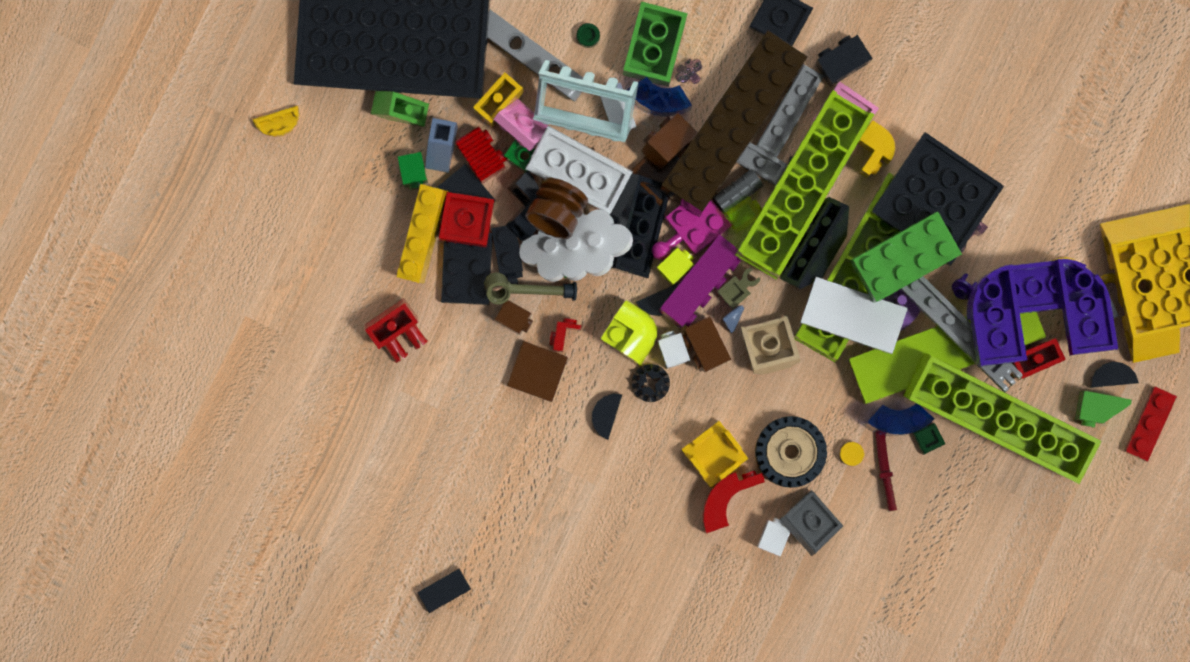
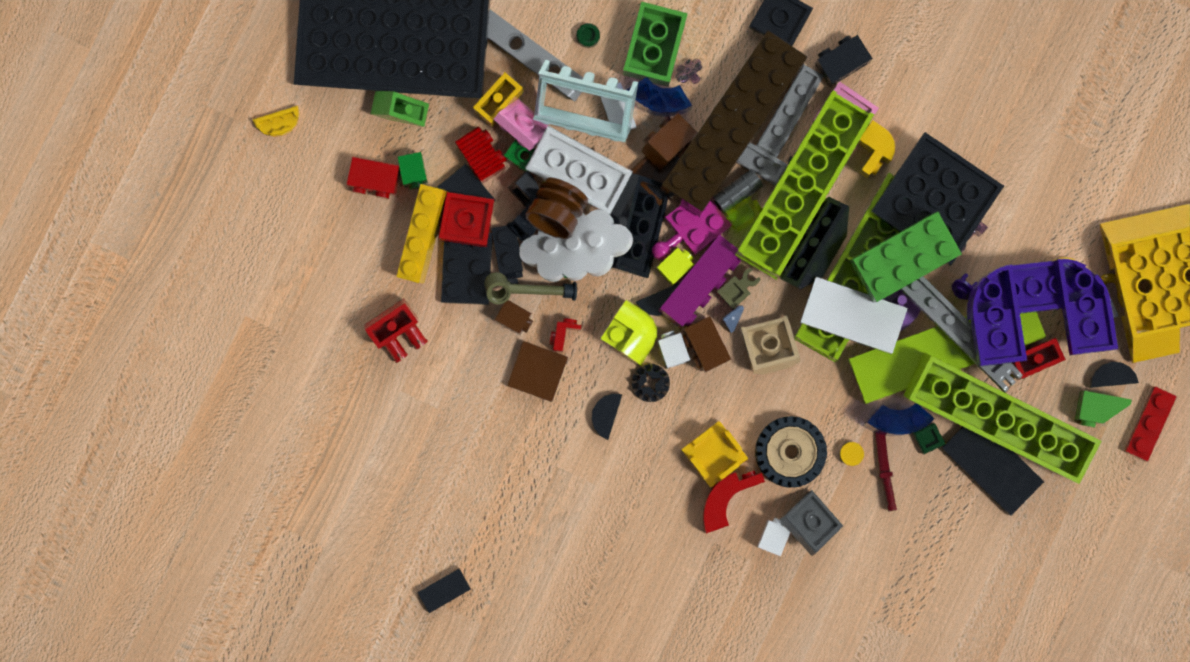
sand blue slope [425,118,458,173] -> none
none -> red brick [347,157,400,199]
none -> black tile [941,426,1044,516]

